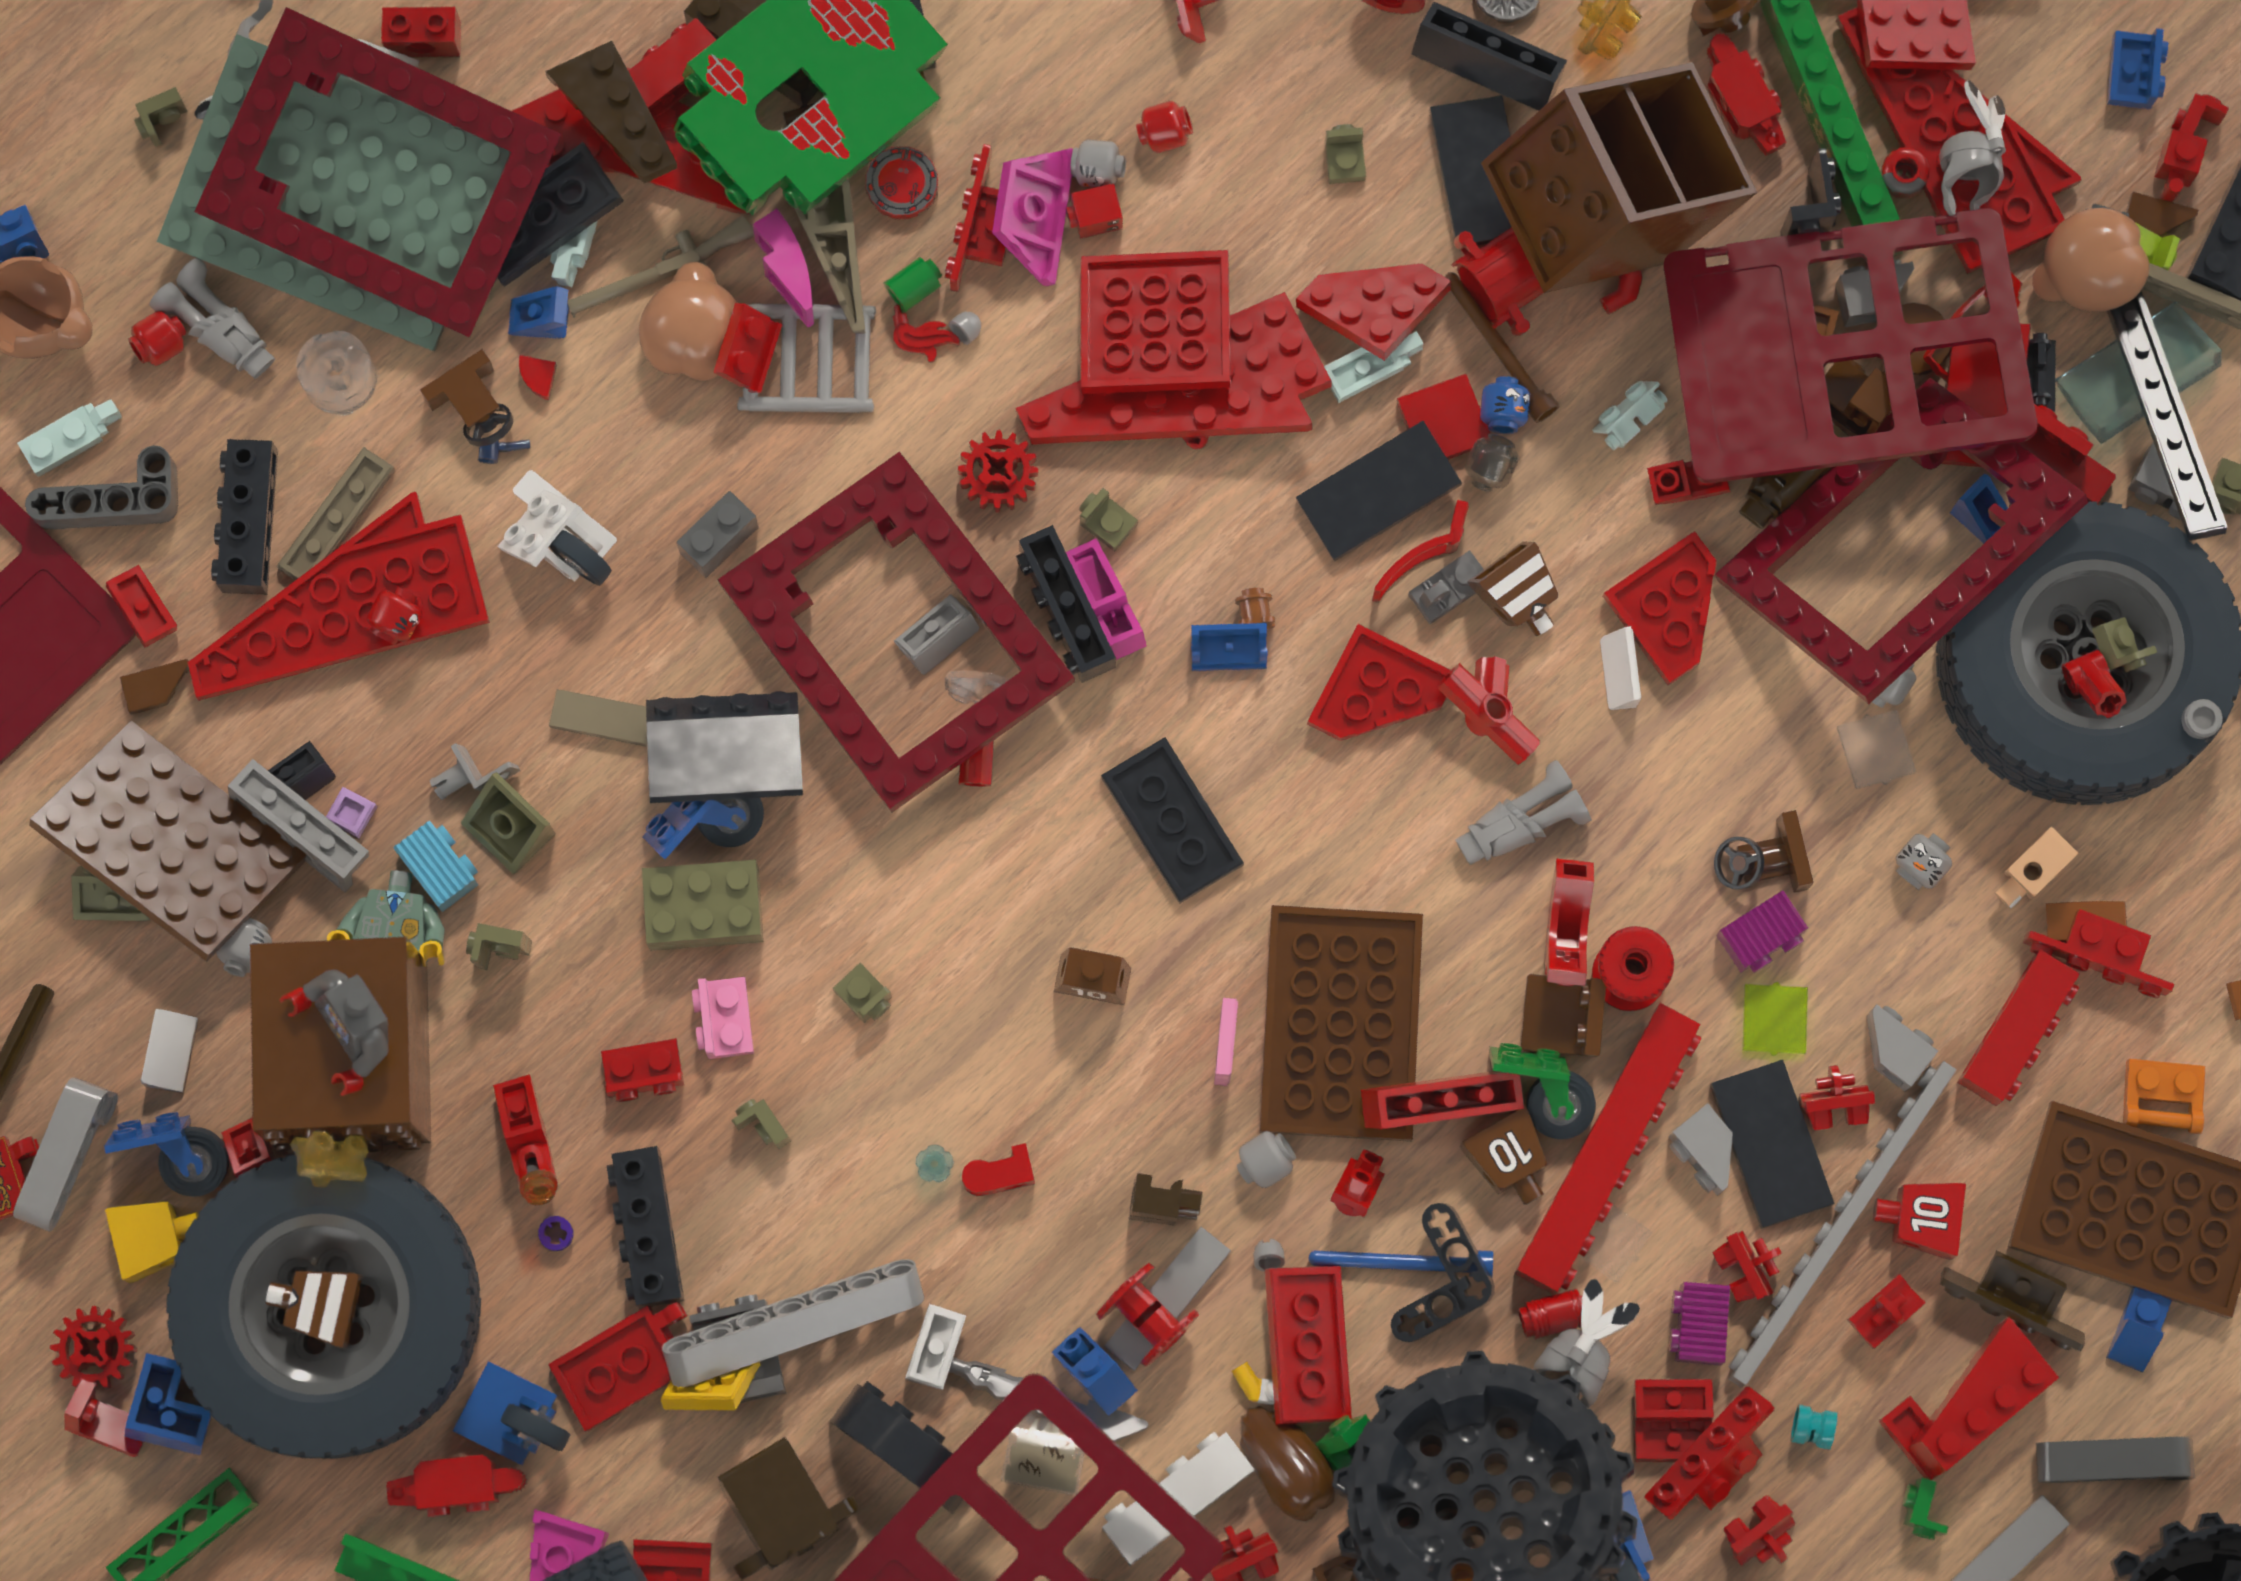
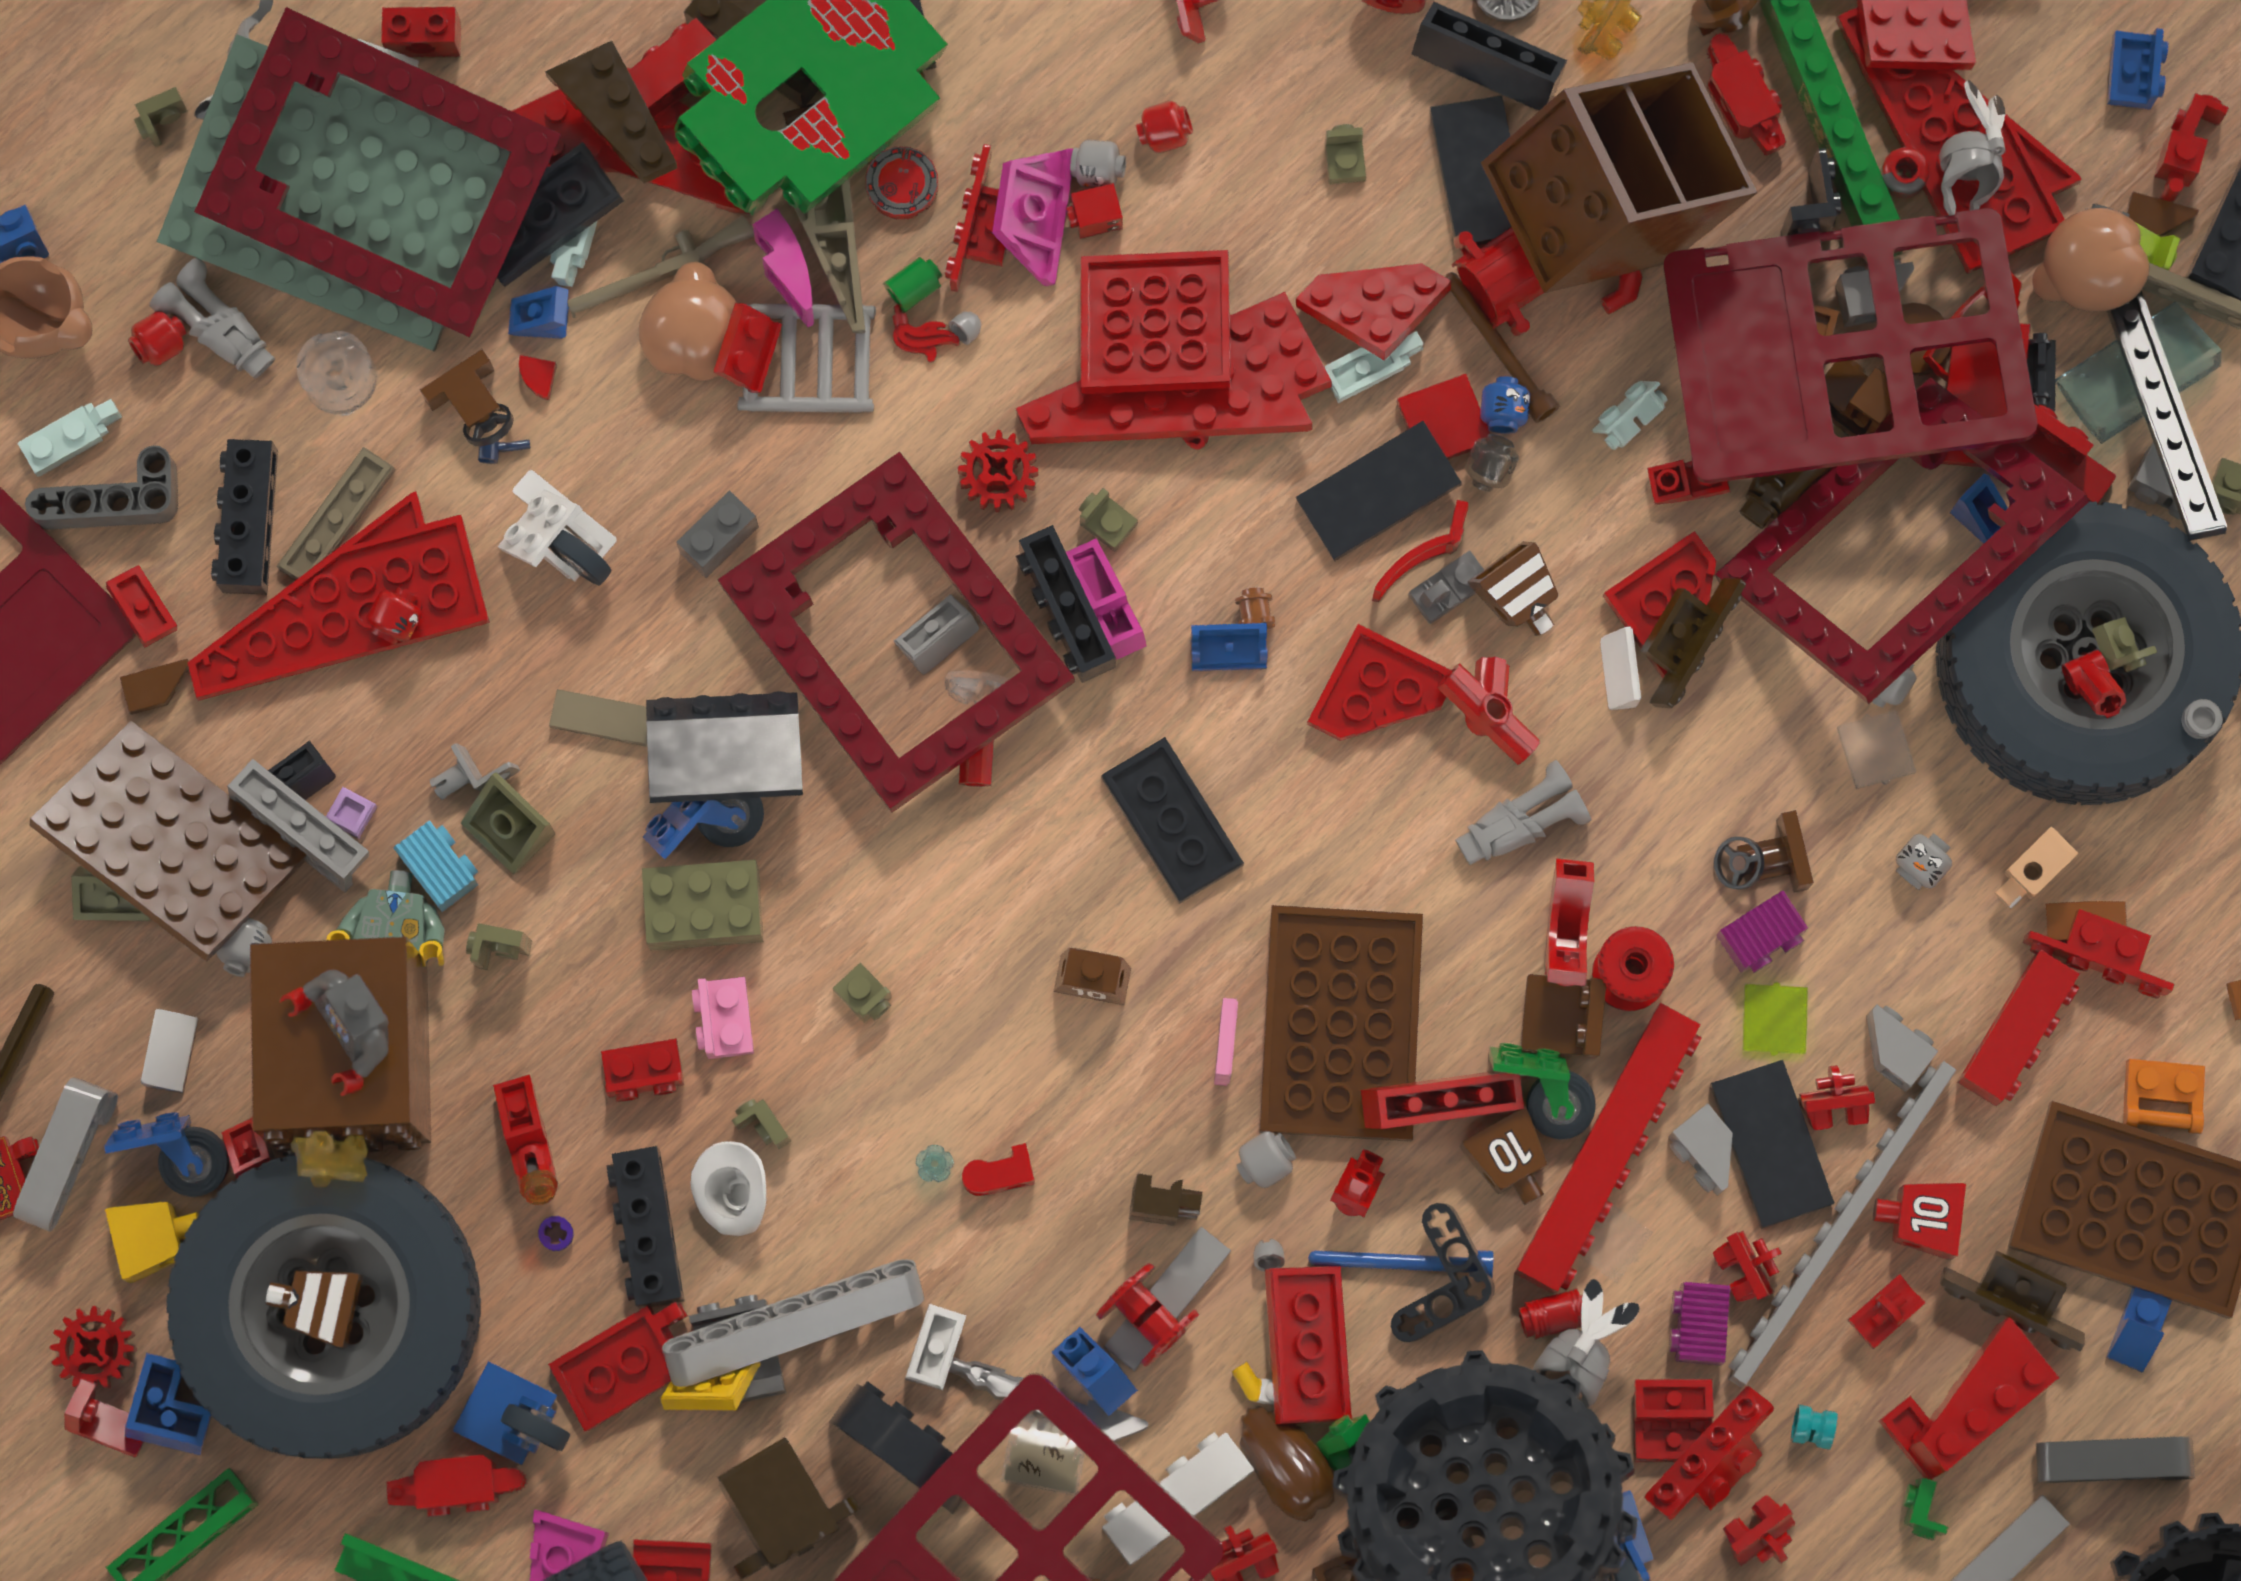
none -> white hat [690,1142,766,1236]
none -> dark brown bracket [1640,578,1746,708]

